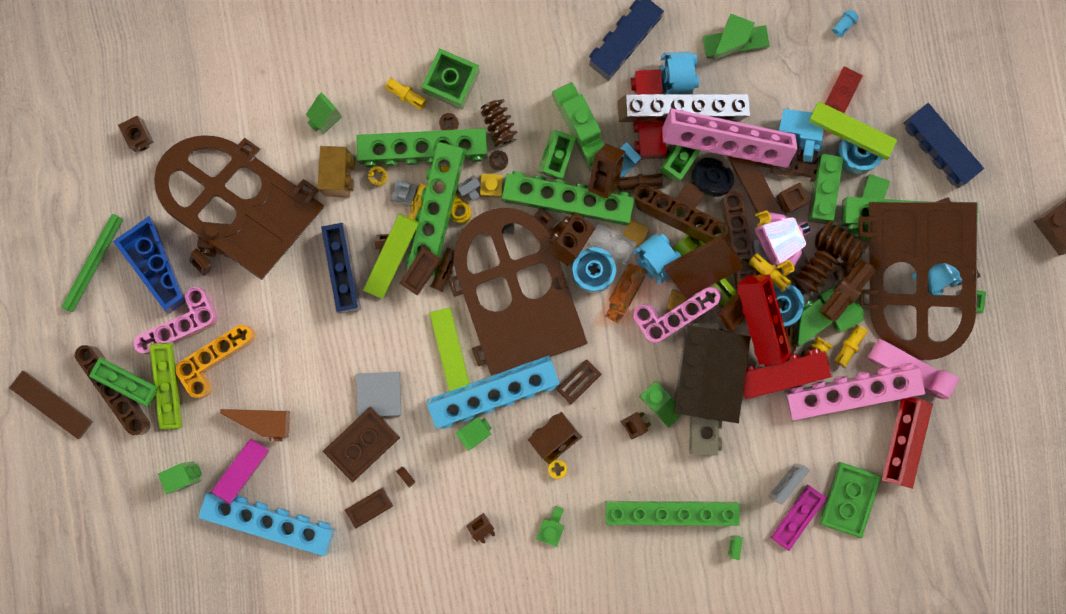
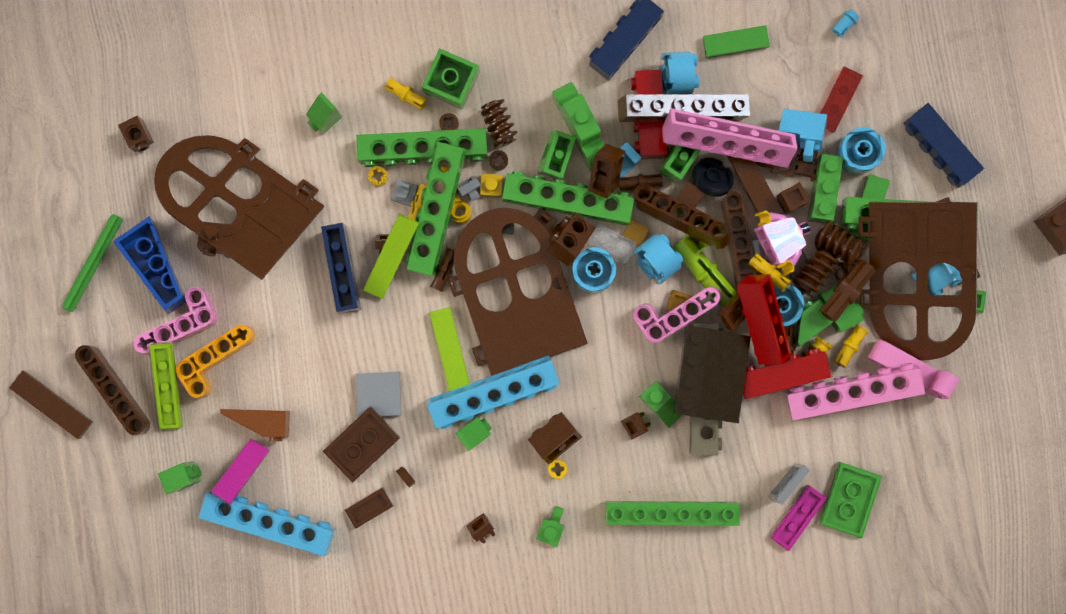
bright green tile [89,357,159,407] -> none
reddish brown tile [190,248,212,276] -> none
pearl gold brick [318,146,355,197] -> none
reddish brown tile [399,247,442,295] -> none
reddish brown tile [556,359,602,405] -> none
clear orange hinge [605,263,648,323] -> none
reddish brown tile [664,235,744,298] -> none
bright green slope [713,14,756,60] -> none
bright green tile [728,535,743,560] -> none
lime tile [808,101,897,160] -> none
red brick [881,397,933,489] -> none

